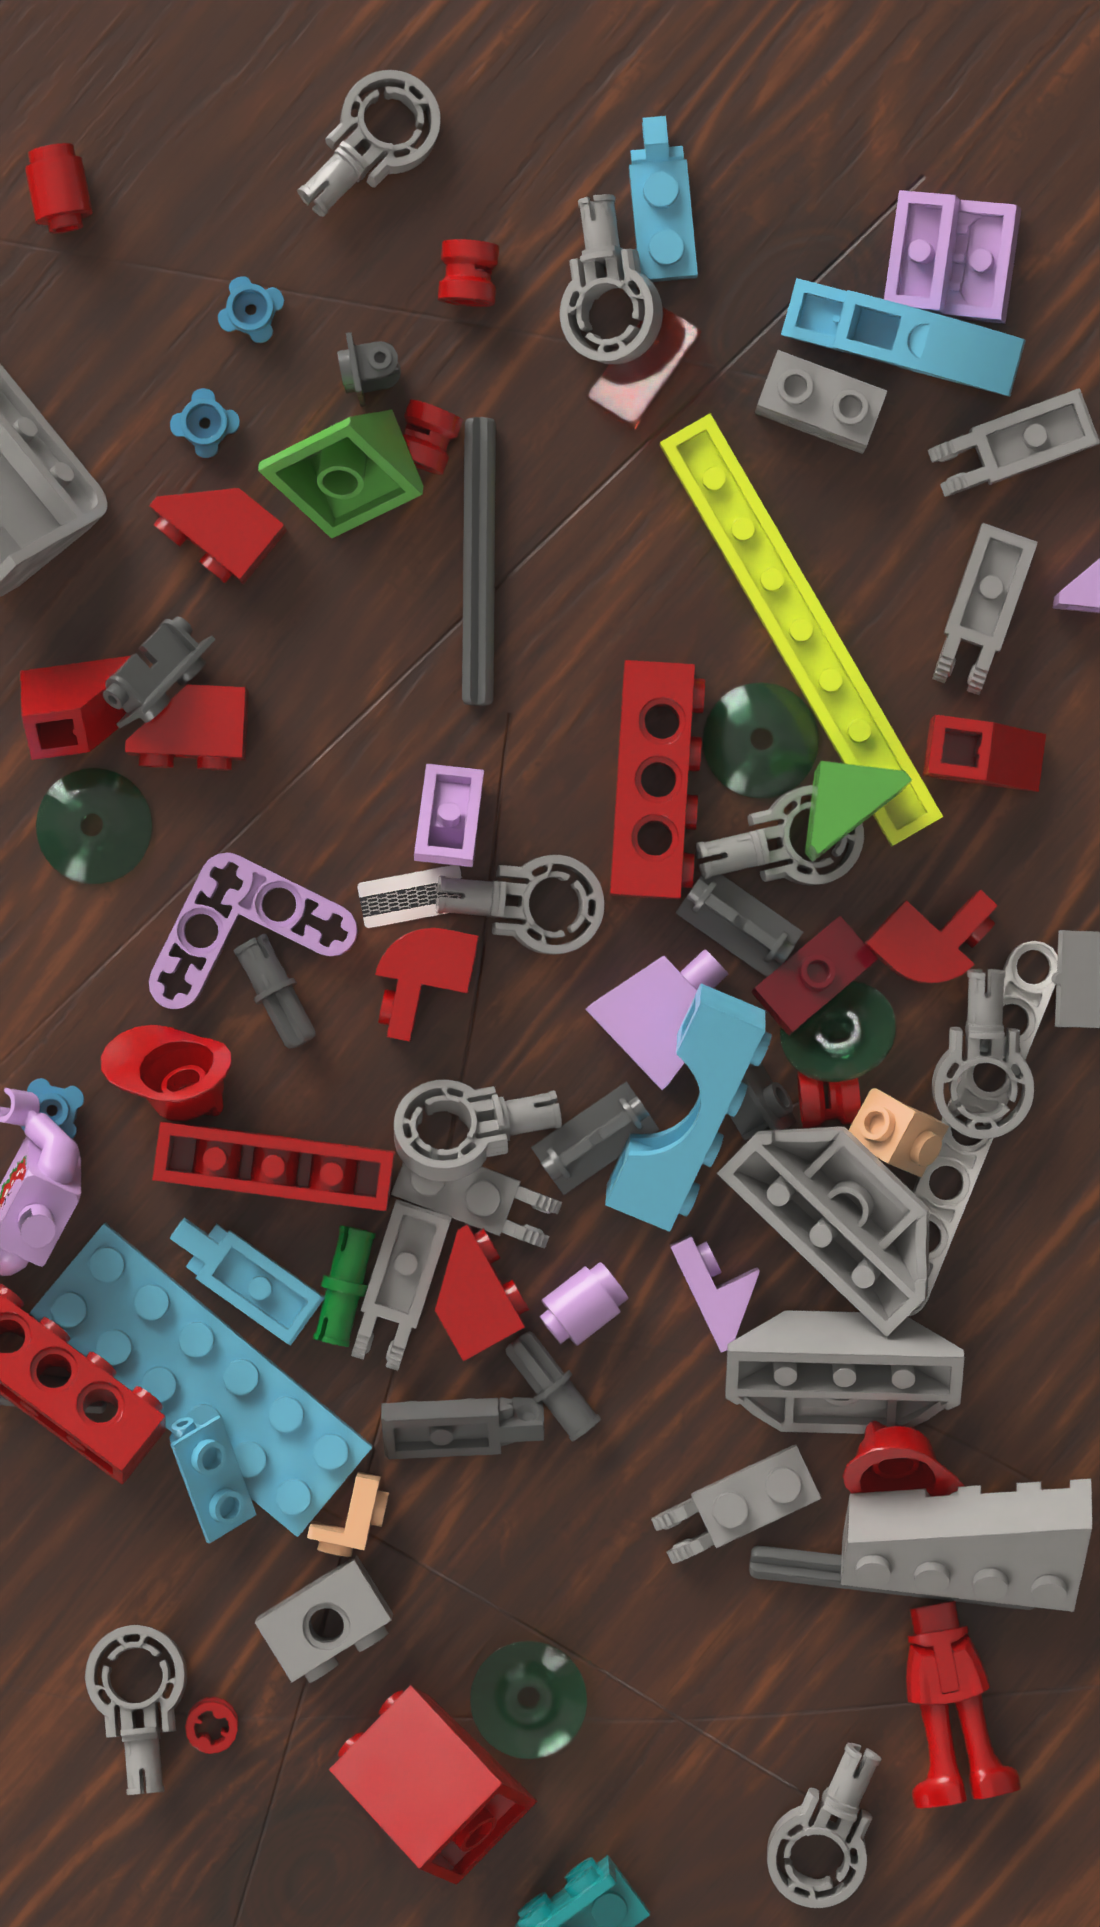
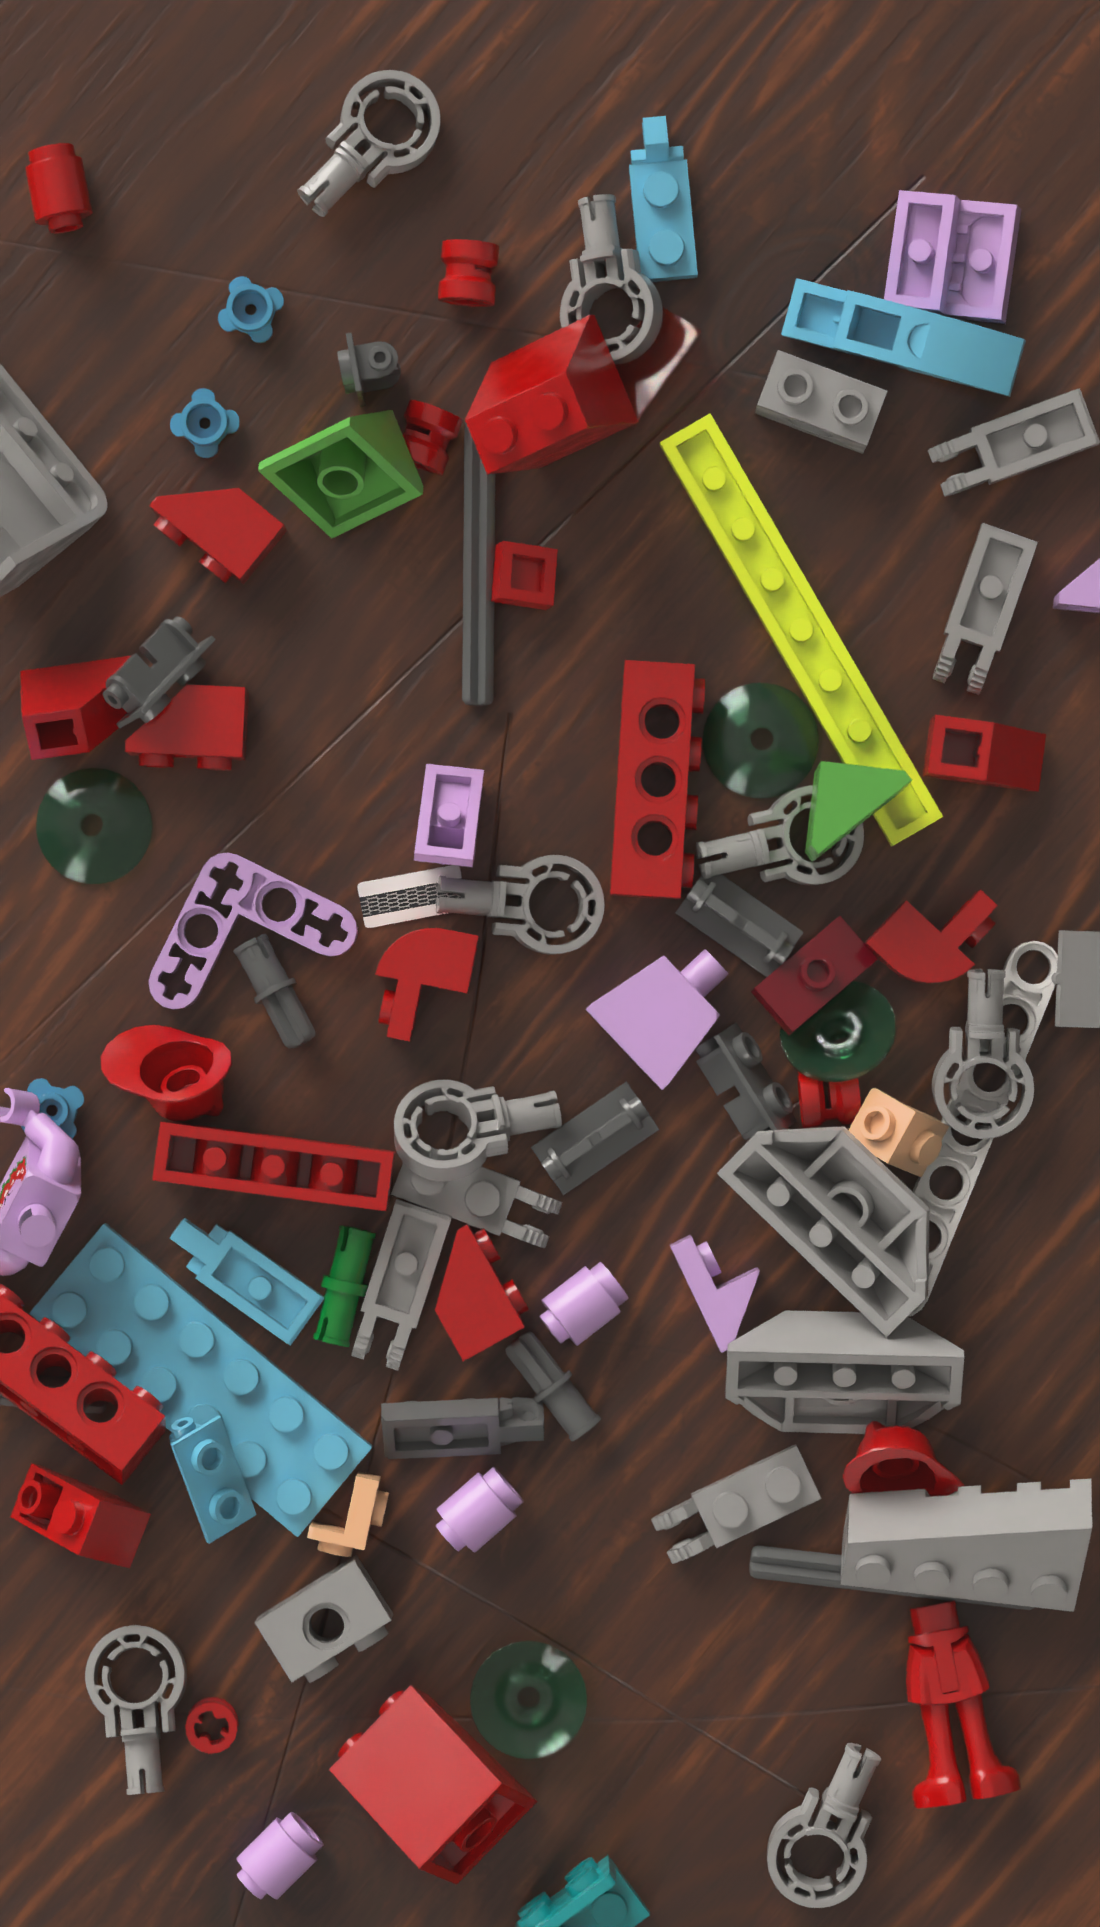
medium azure arch [605,984,771,1232] -> none
none -> red slope [10,1463,151,1569]
none -> lavender brick [237,1812,324,1900]
none -> lavender brick [436,1467,524,1553]
none -> red slope [465,315,639,475]
none -> red plate [491,541,558,610]

